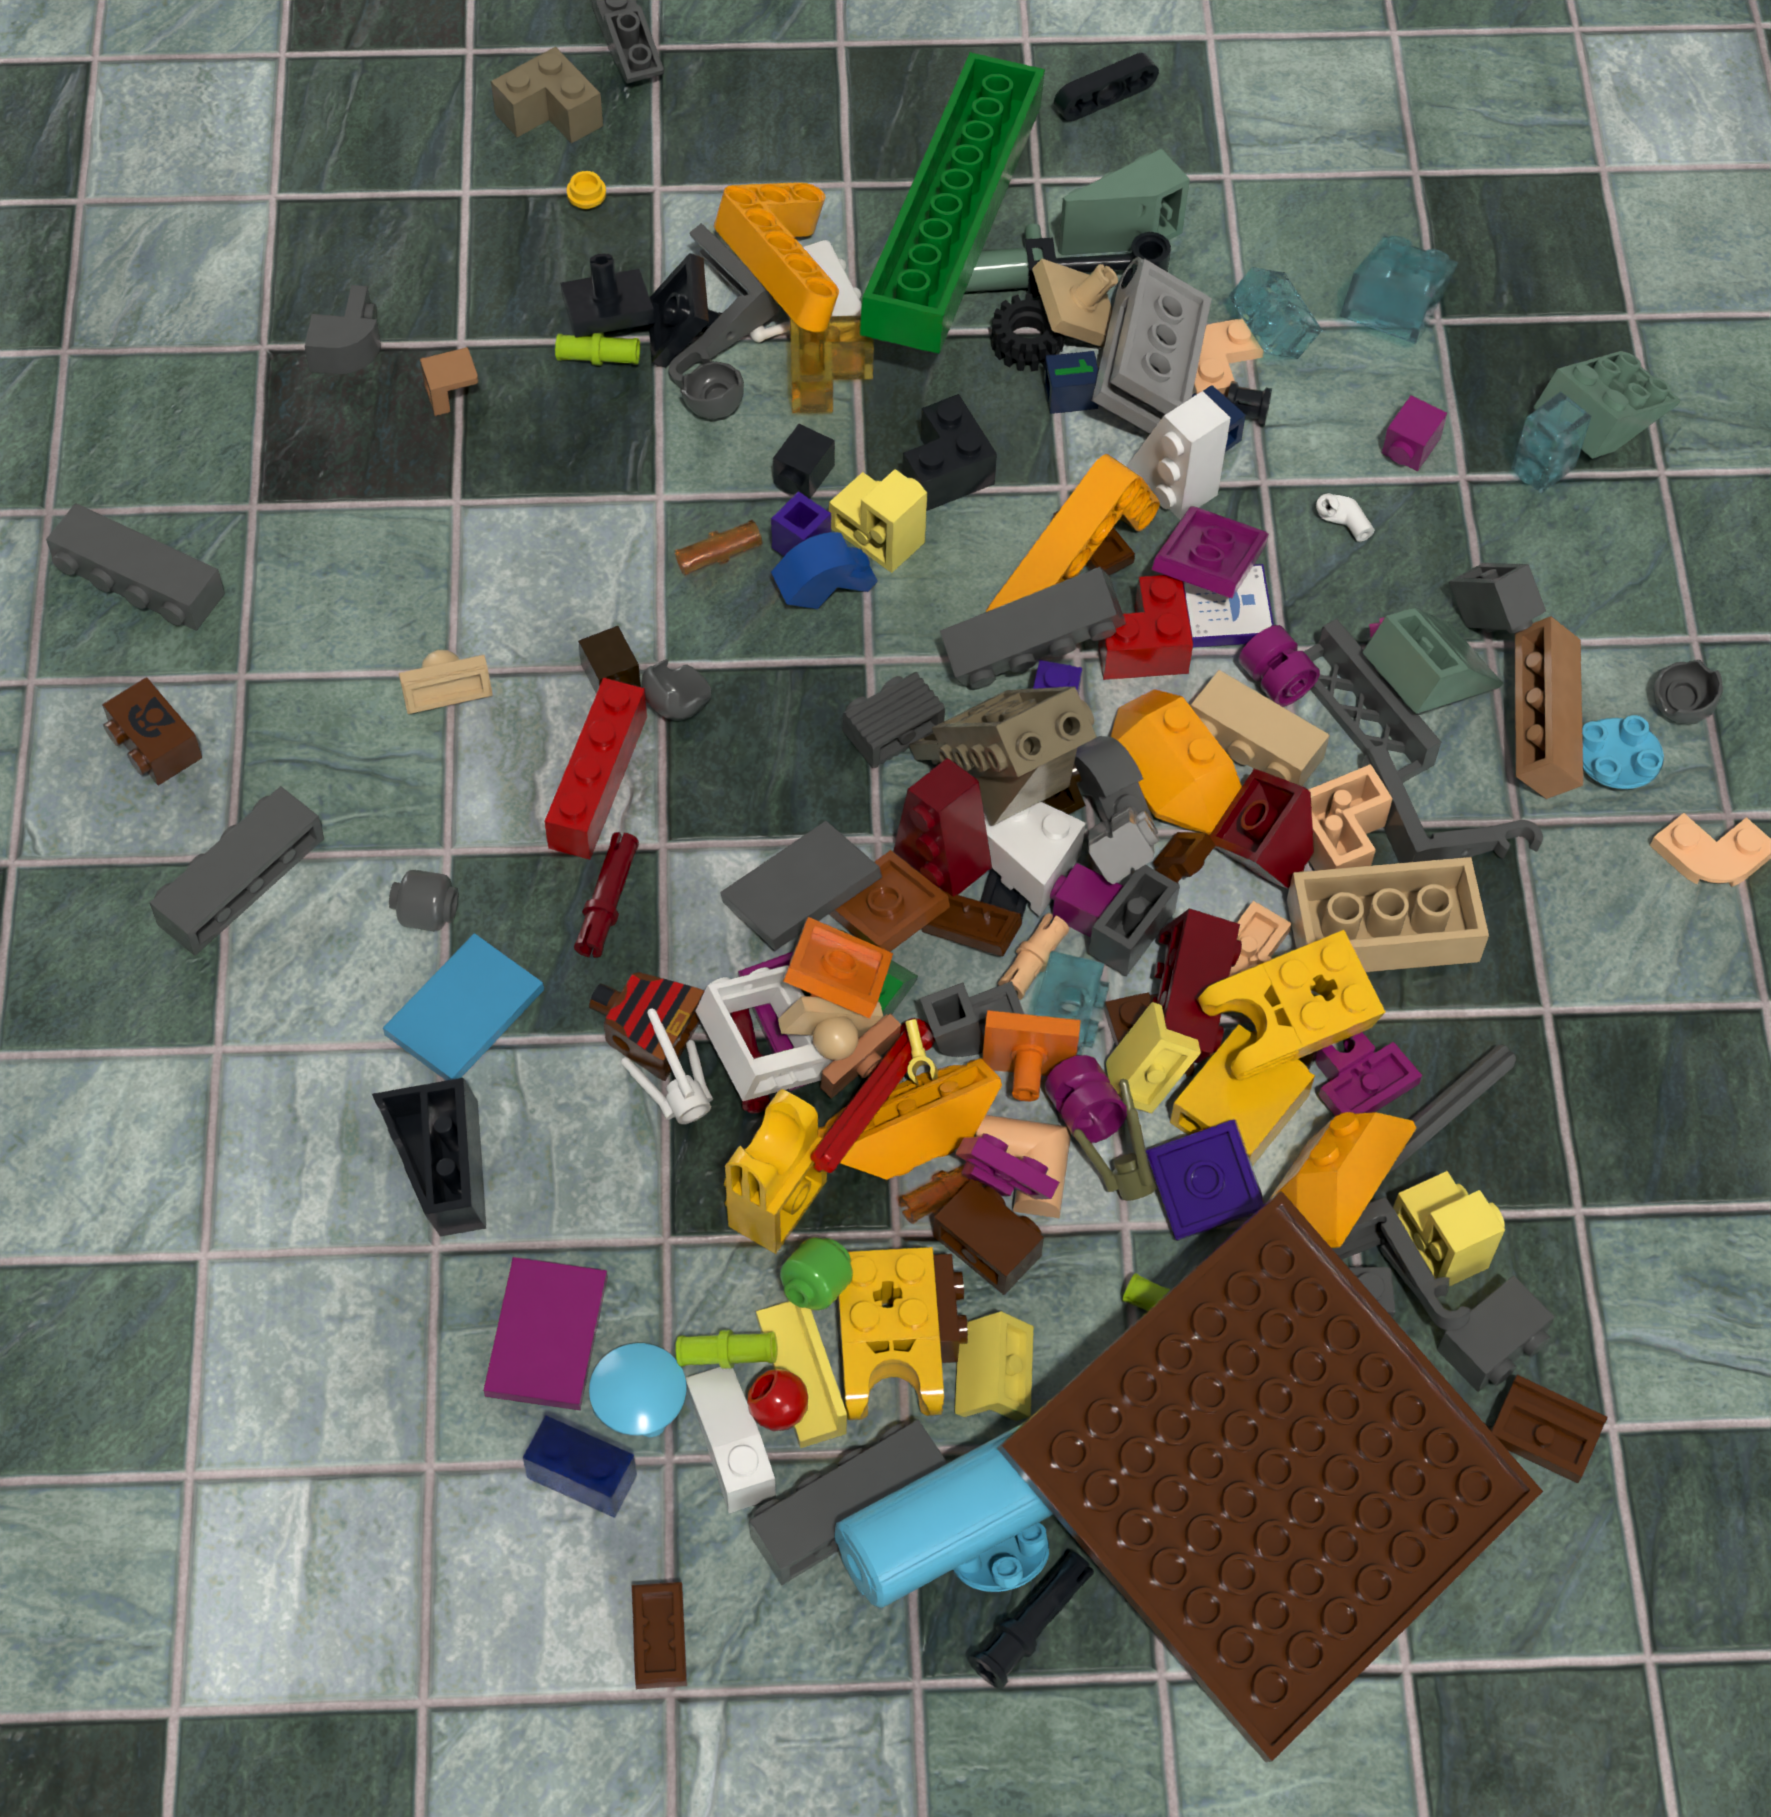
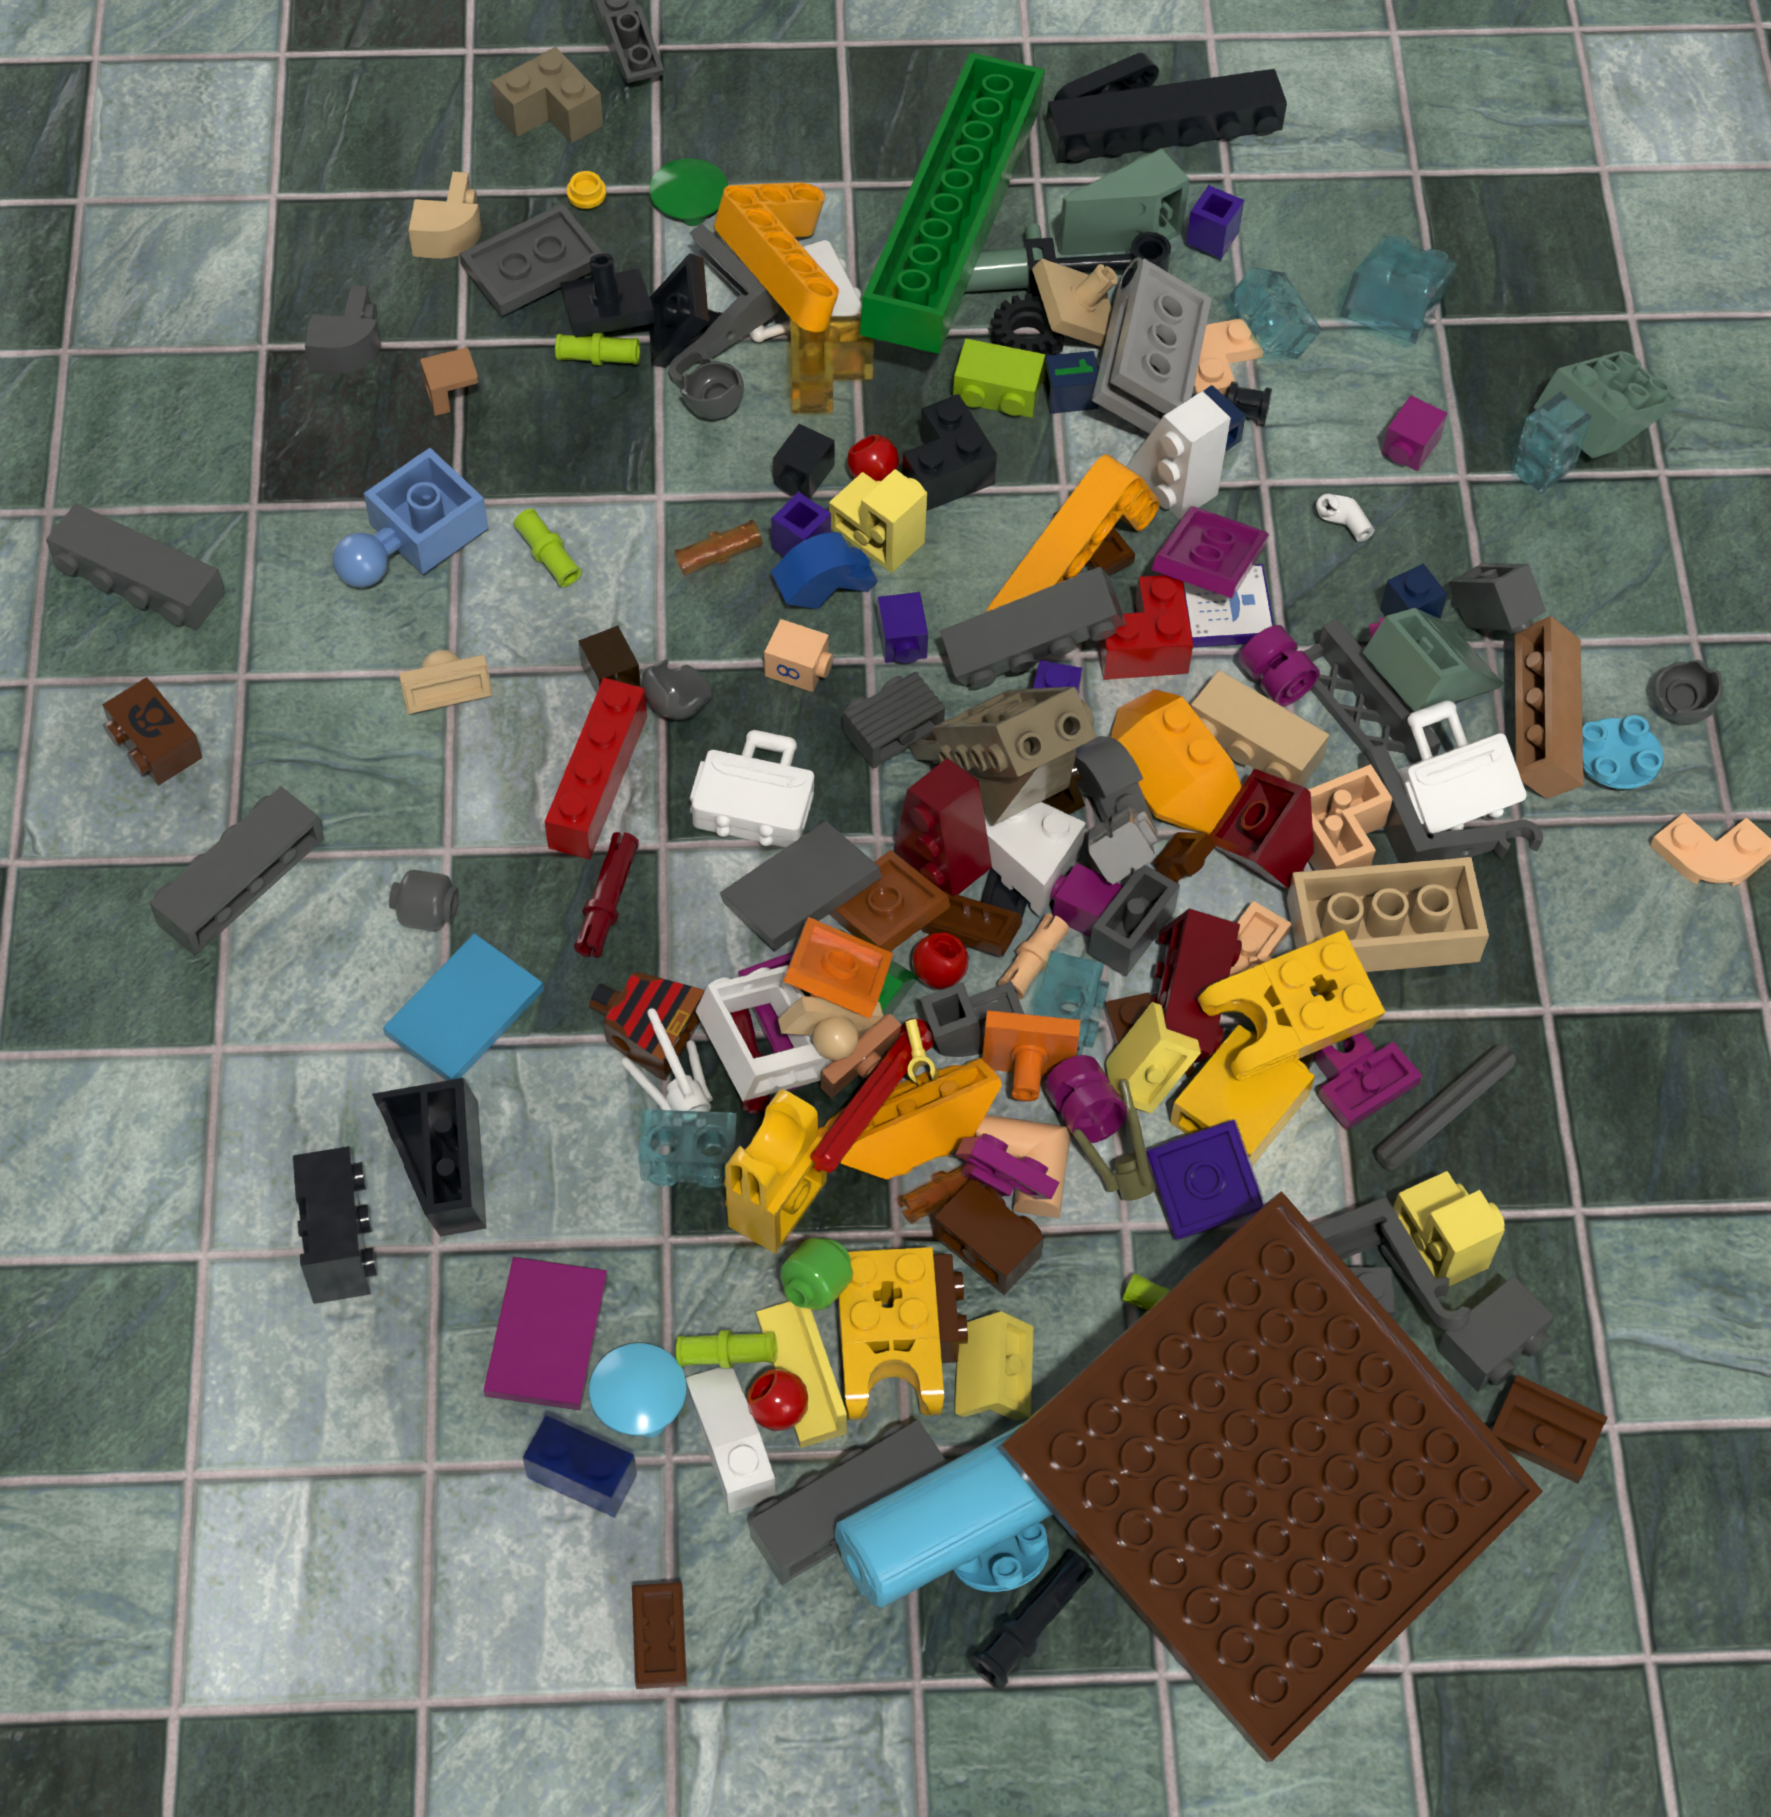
light orange wedge [1270,1112,1416,1248] -> none
none -> black wedge [293,1146,377,1304]
none -> medium blue brick [333,448,488,587]
none -> tan brick [409,171,482,259]
none -> dark grey plate [459,203,603,316]
none -> lime pin [513,508,582,588]
none -> clear light blue brick [639,1109,738,1188]
none -> green dish [649,158,728,226]
none -> white piece [690,730,814,848]
none -> light nougat brick [764,619,834,692]
none -> red piece [847,434,899,481]
none -> dark purple brick [877,592,928,663]
none -> red piece [912,932,970,989]
none -> lime brick [953,338,1045,418]
none -> black brick [1046,69,1287,164]
none -> dark purple brick [1186,185,1244,259]
none -> dark blue brick [1380,563,1447,619]
none -> white piece [1397,700,1526,835]

